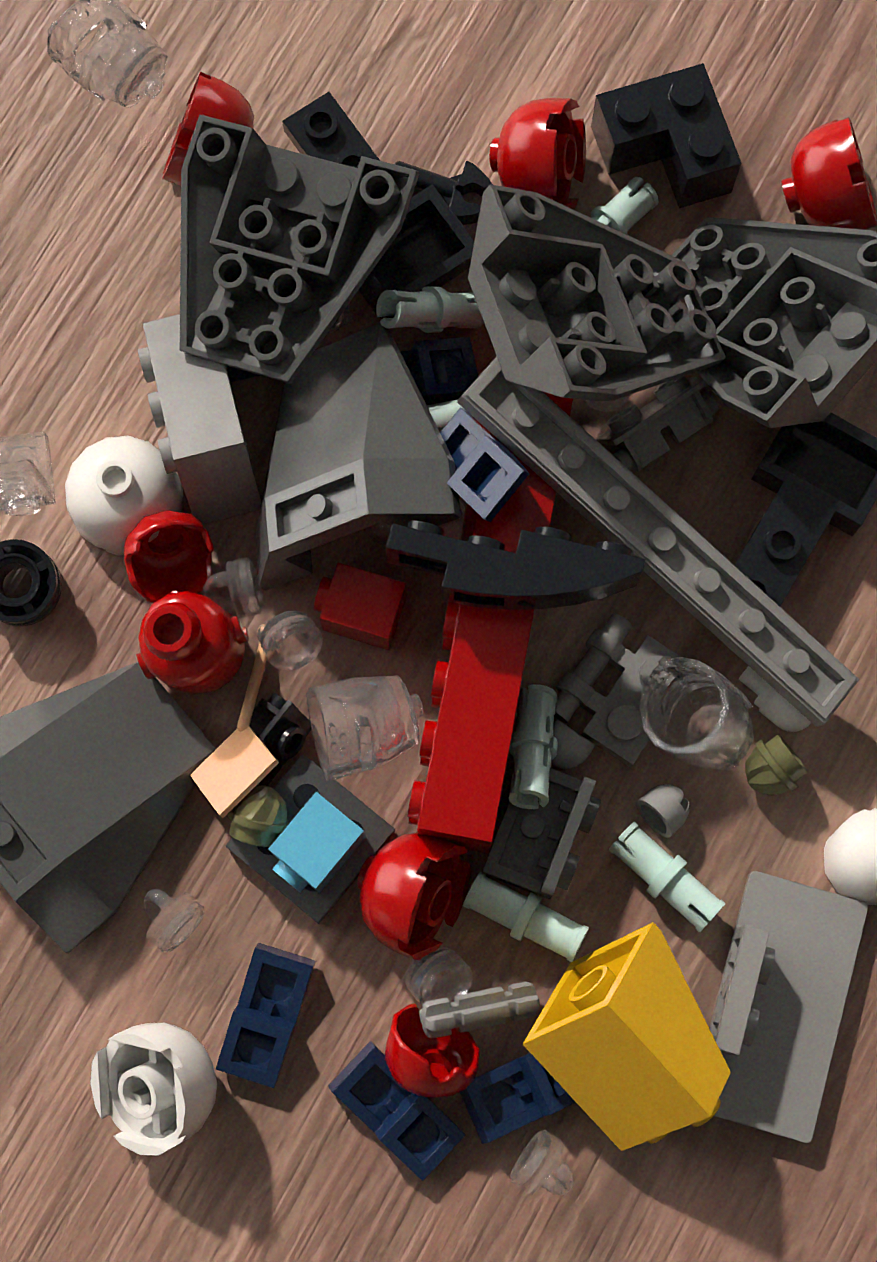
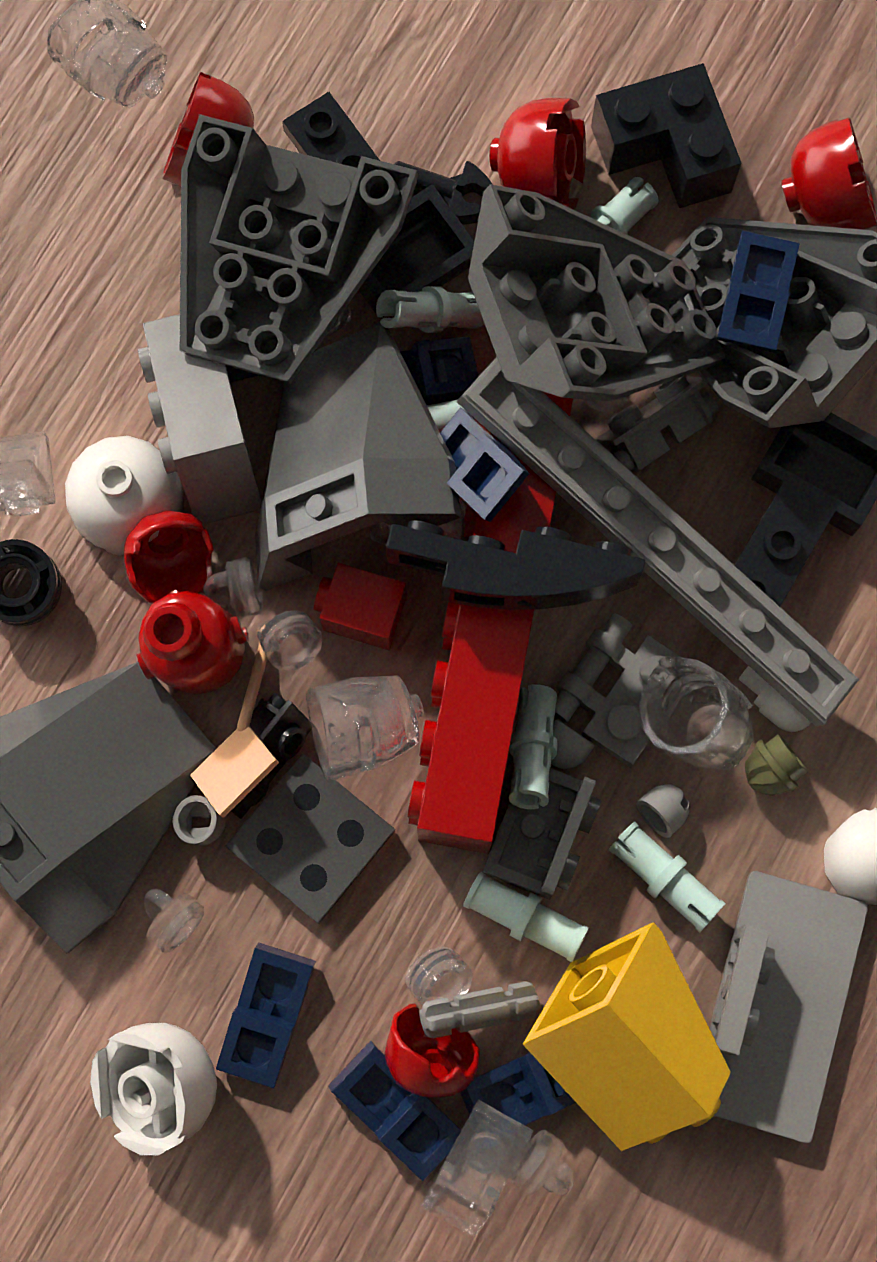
olive plate [227,785,288,847] -> none
medium azure brick [268,792,366,894] -> none
red cylinder [357,833,471,960] -> none
none -> light grey hinge [173,795,226,846]
none -> clear slope [420,1100,533,1238]
none -> dark blue slope [717,231,800,353]

